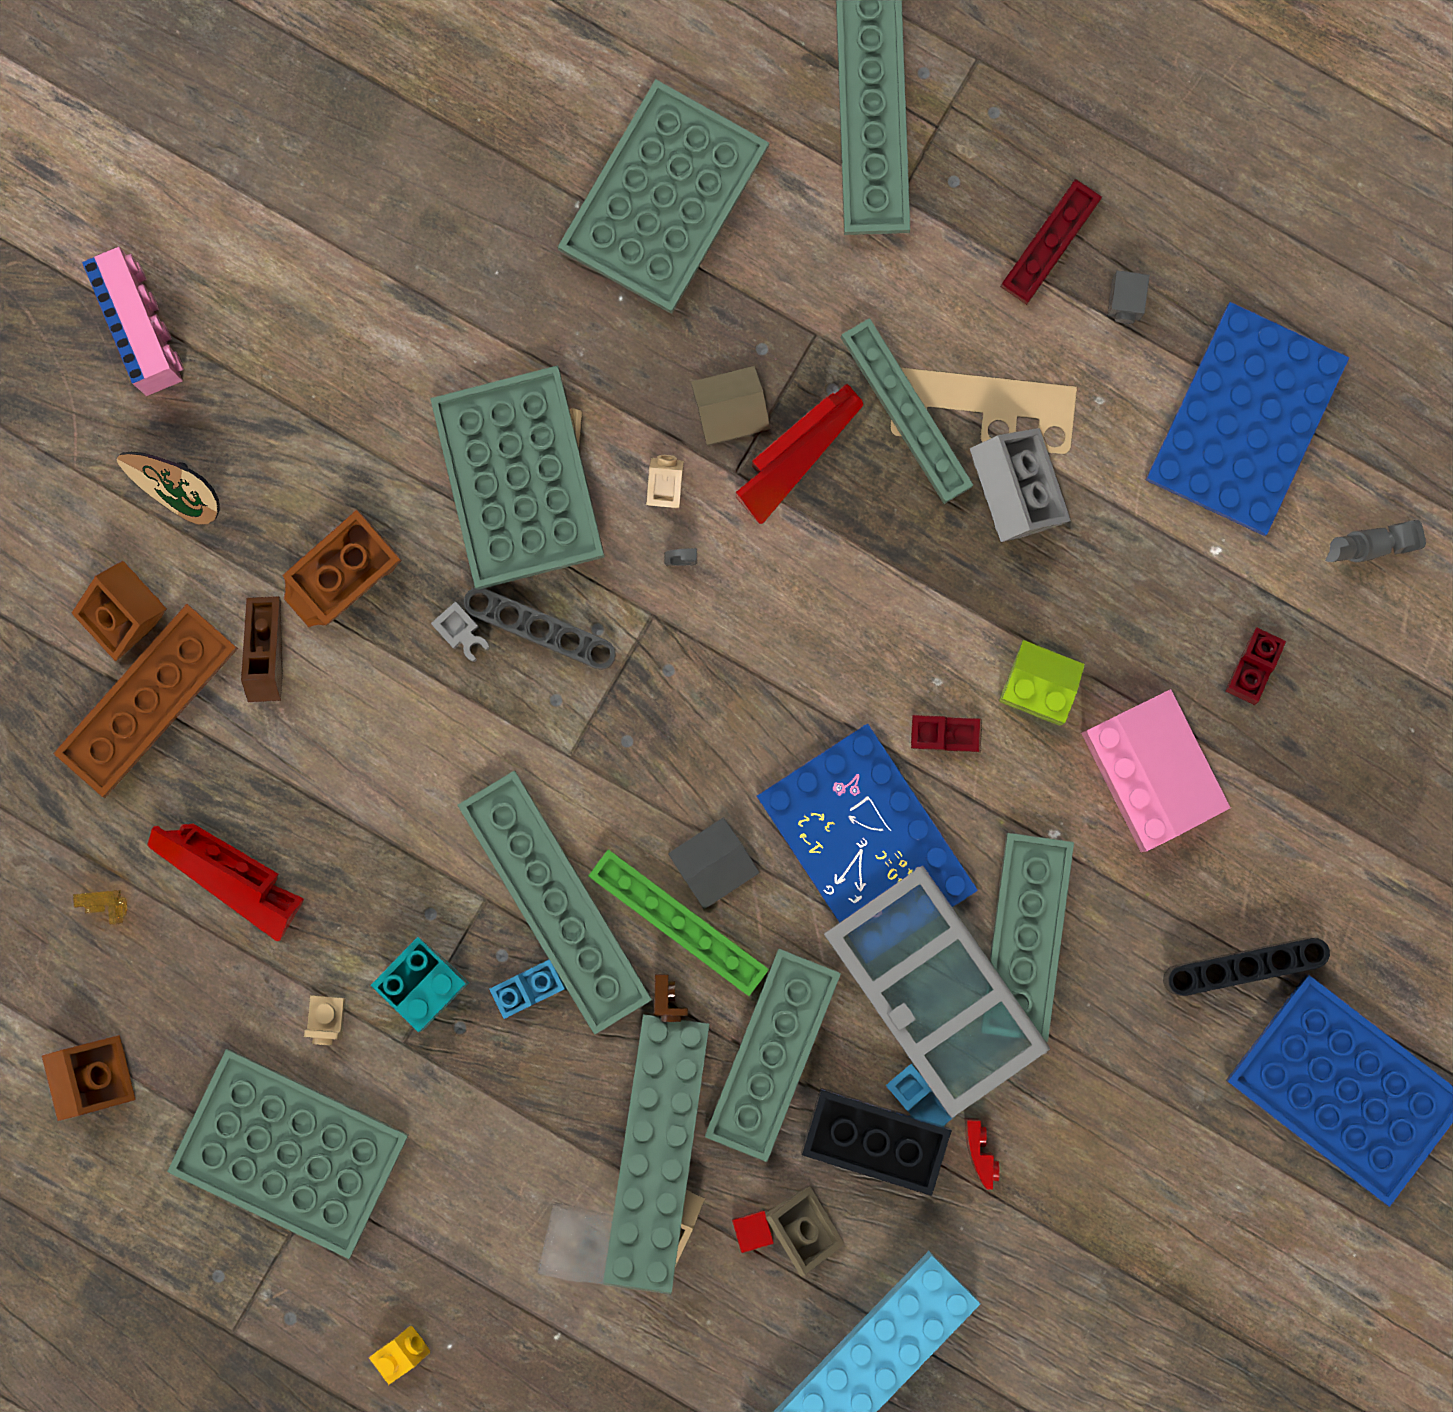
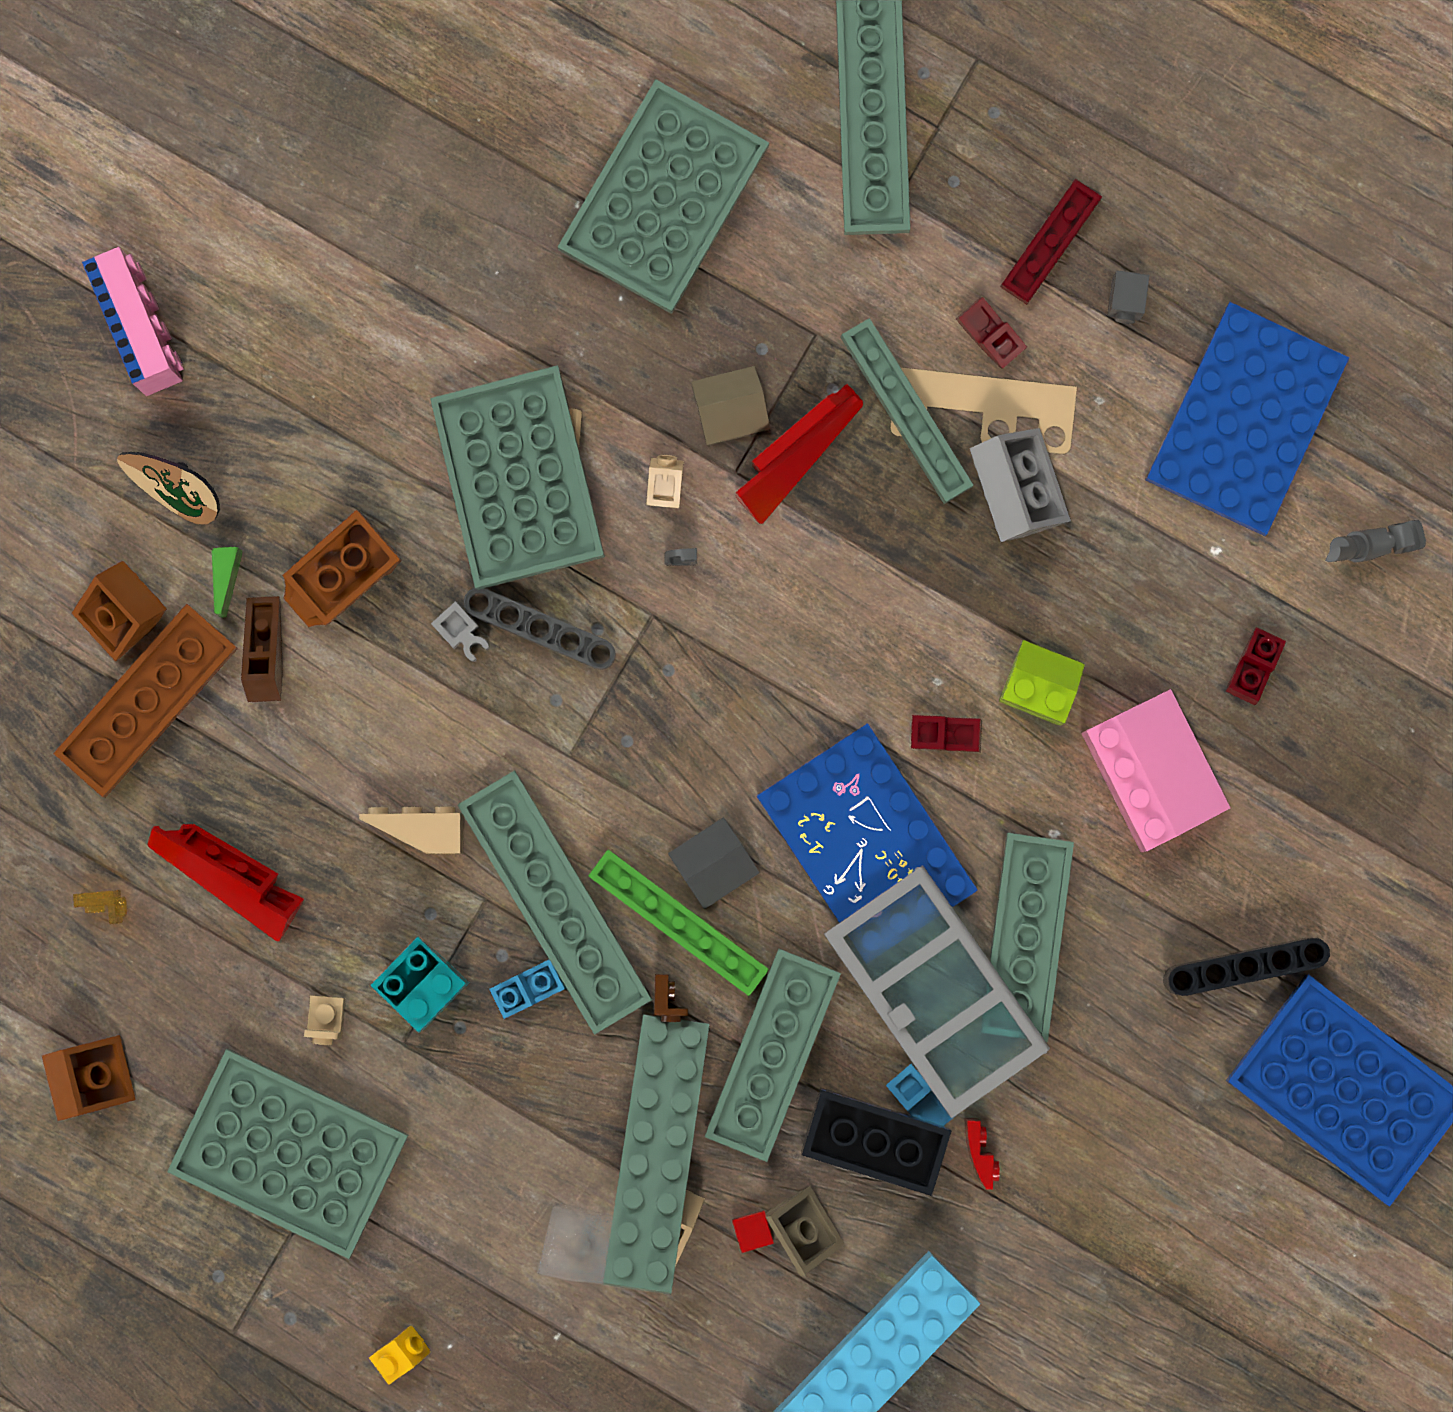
none -> bright green slope [212,547,242,618]
none -> tan slope [359,807,463,854]
none -> dark red slope [956,297,1027,369]

